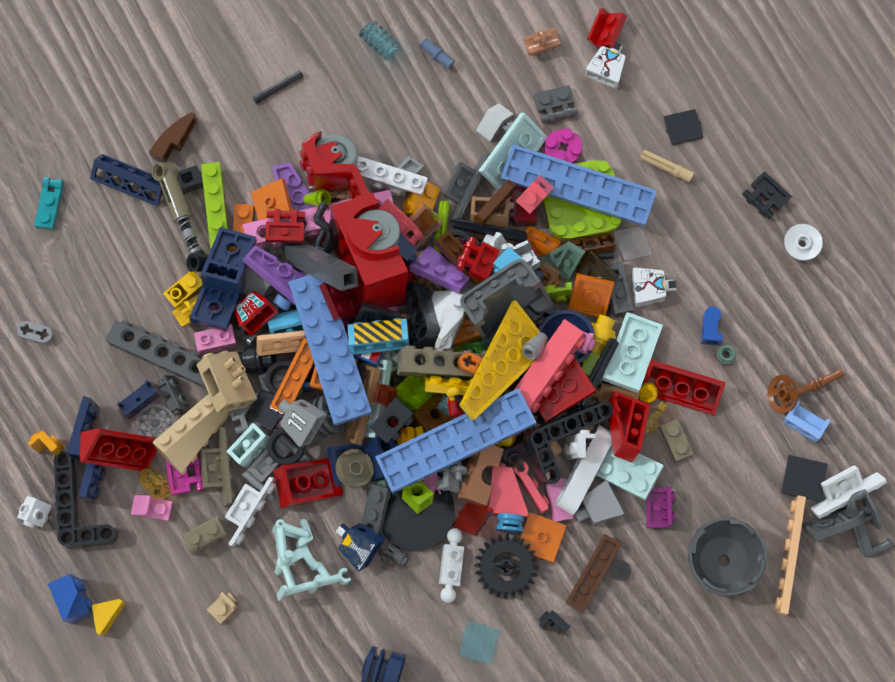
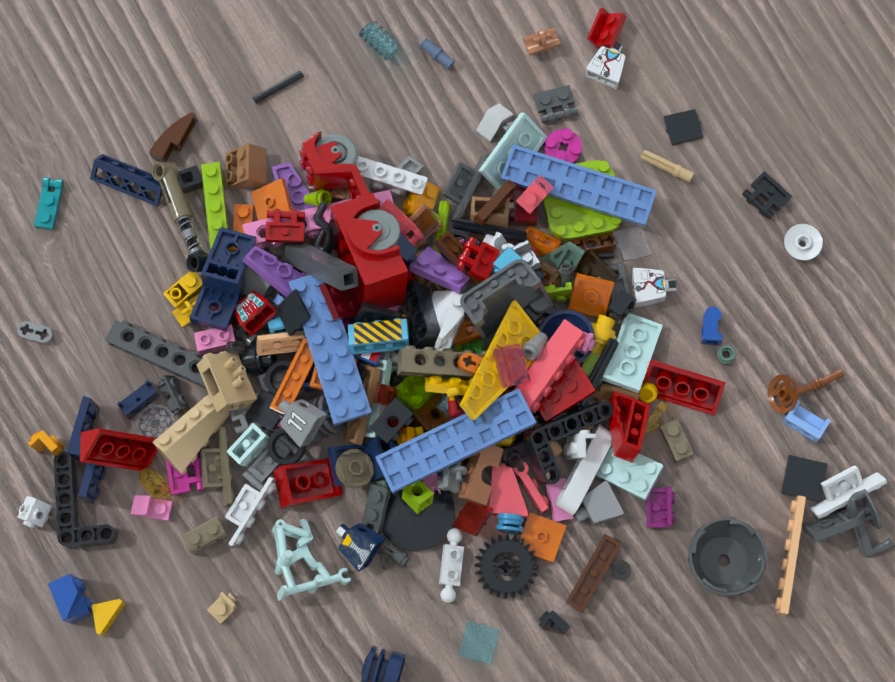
none -> medium nougat slope [225,143,267,189]
none -> clear smoke tile [226,341,246,355]
none -> black piece [276,289,311,336]
none -> clear pink plate [493,343,531,388]
none -> dark grey pin [558,263,574,287]
none -> black brick [607,289,637,322]

